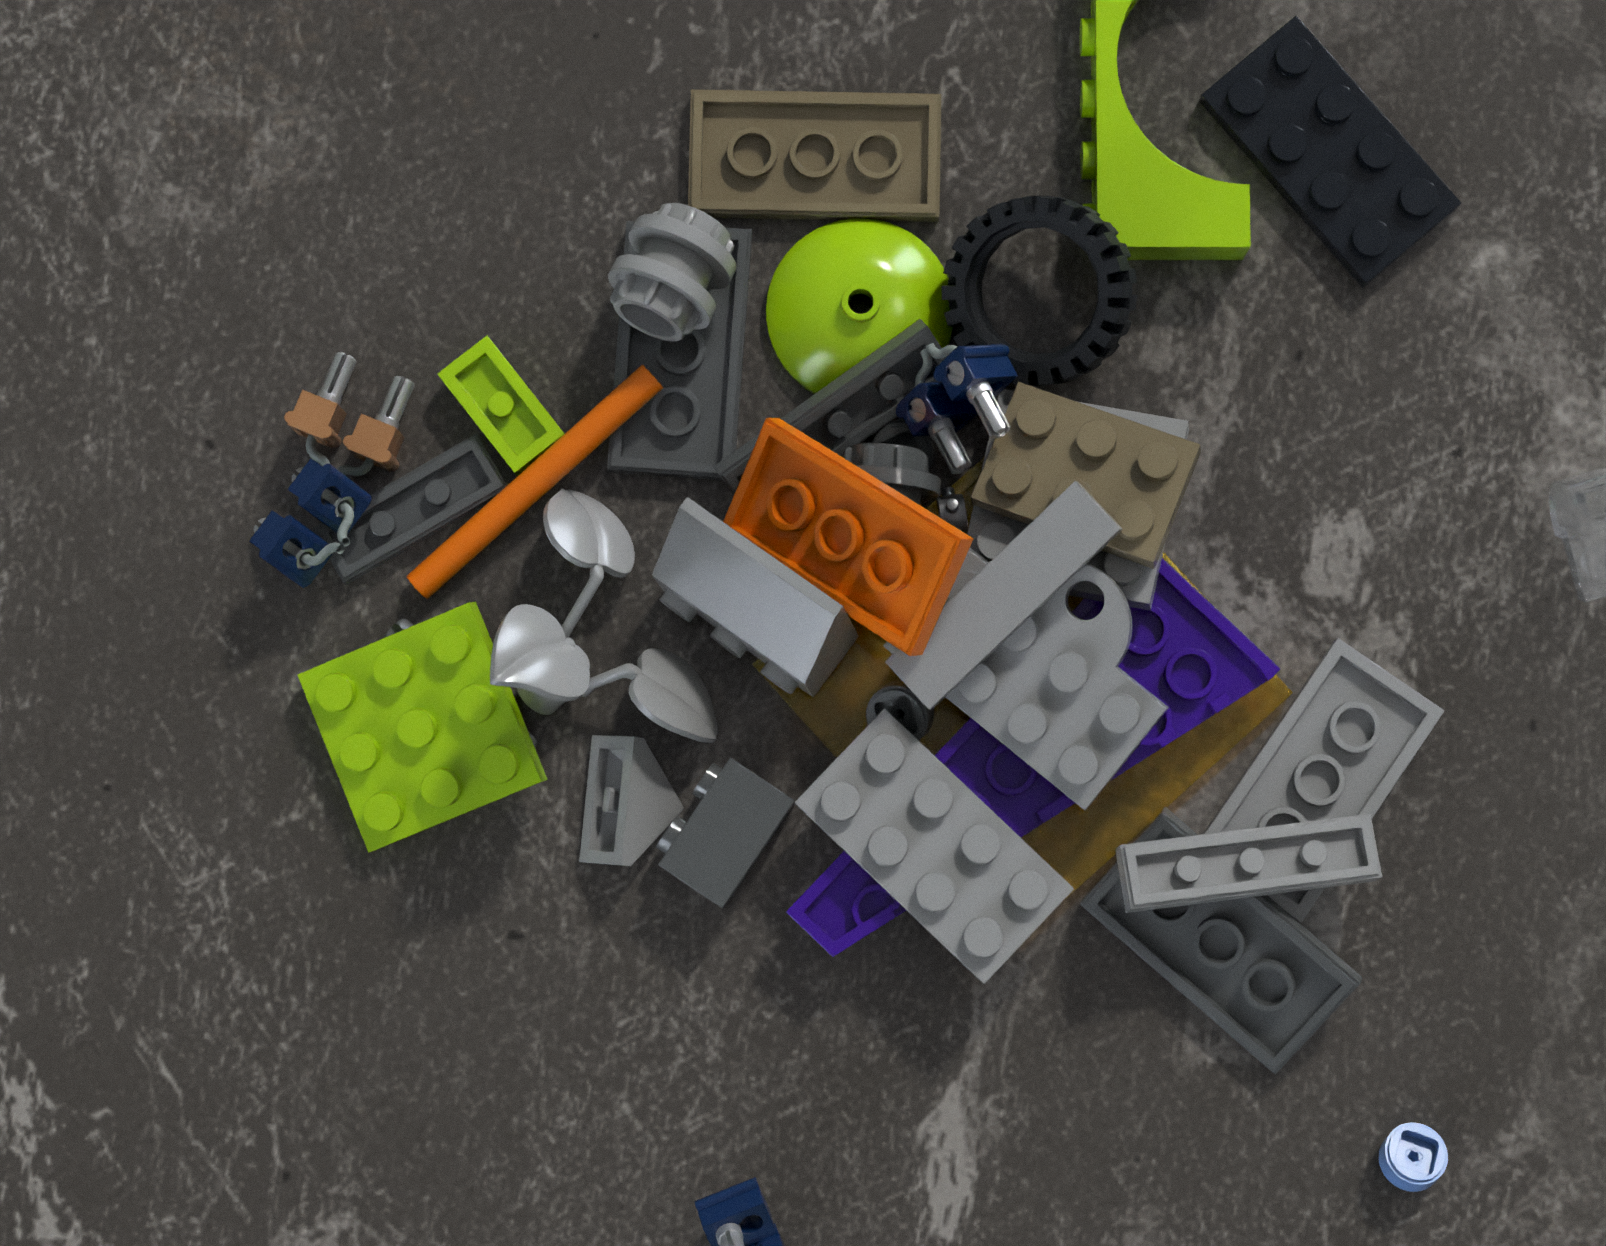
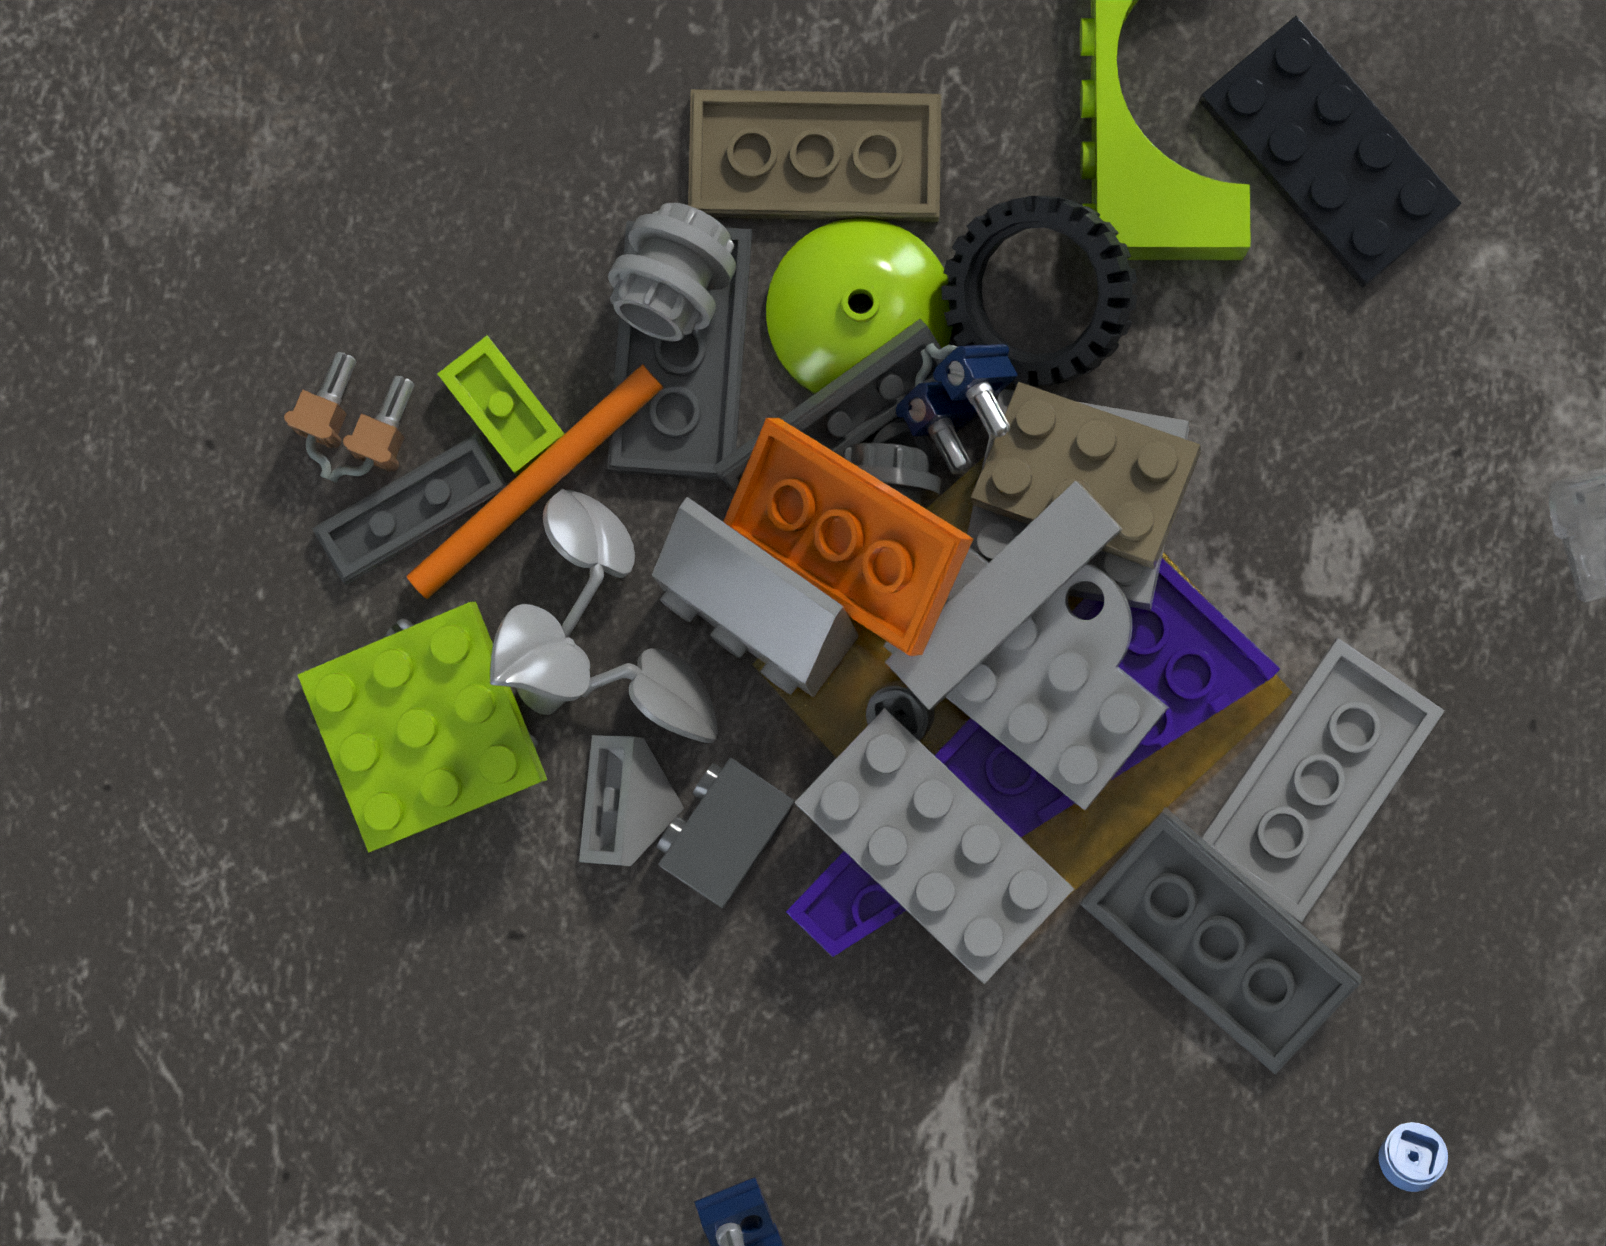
dark blue piece [249,458,372,588] -> none
flat silver piece [937,487,968,532] -> none
light grey tile [1115,814,1382,913] -> none

